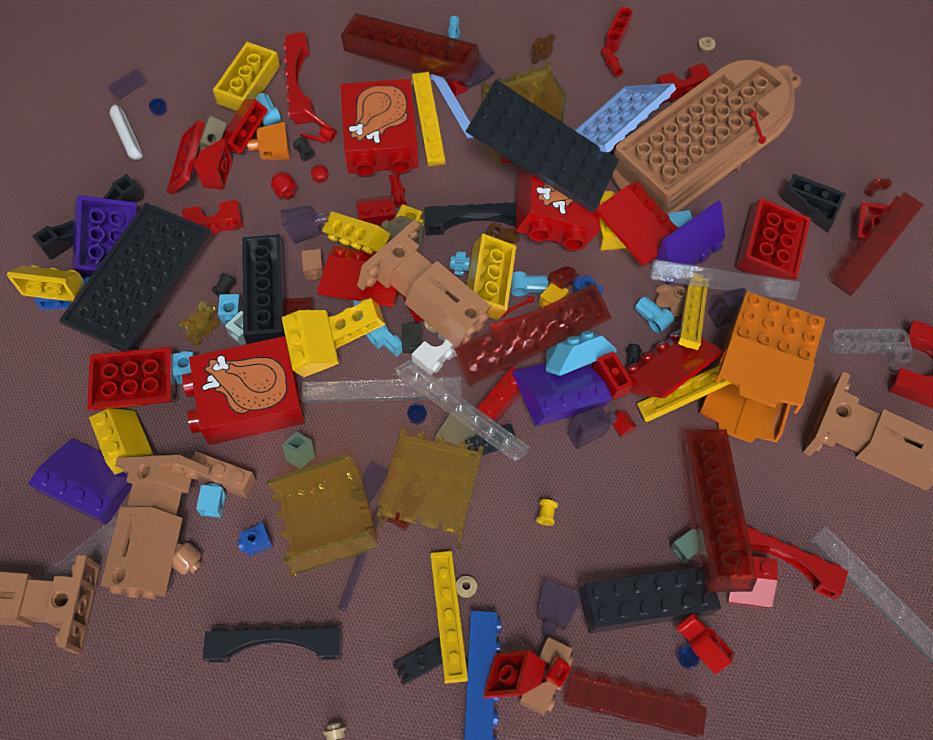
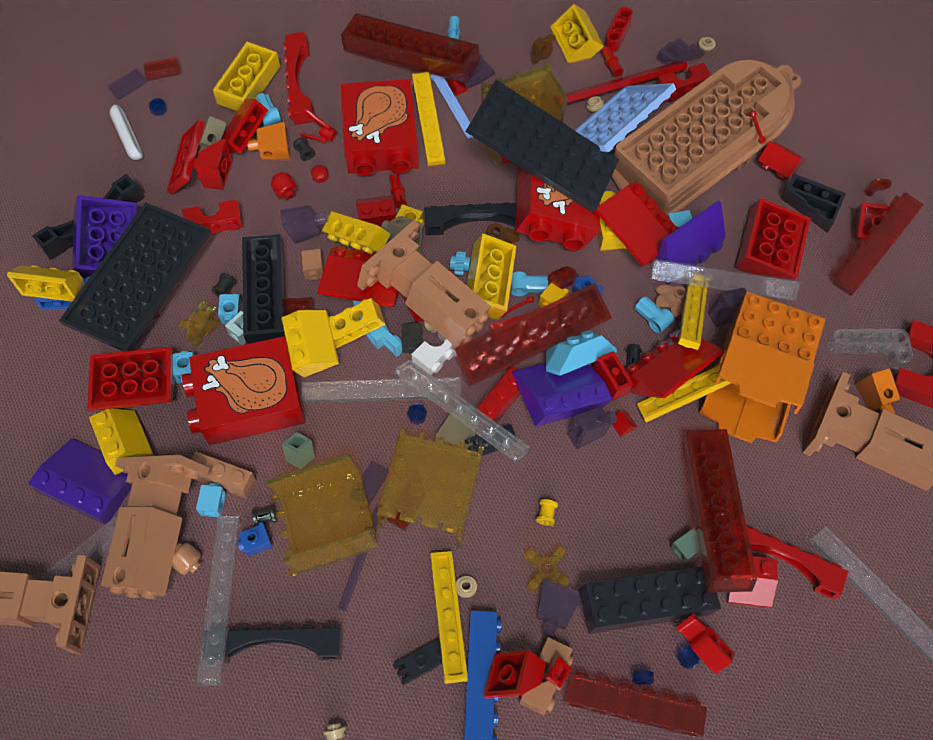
none -> clear red plate [143,57,181,80]
none -> clear tile [196,516,241,686]
none -> pearl dark grey bush [252,504,277,526]
none -> clear yellow pin [524,546,571,593]
none -> yellow slope [550,4,604,63]
none -> red tile [556,61,688,104]
none -> tan plate [587,96,604,112]
none -> clear blue tile [632,669,654,685]
none -> clear purple slope [656,38,705,64]
none -> red slope [758,141,806,179]
none -> orange torso [855,368,900,414]

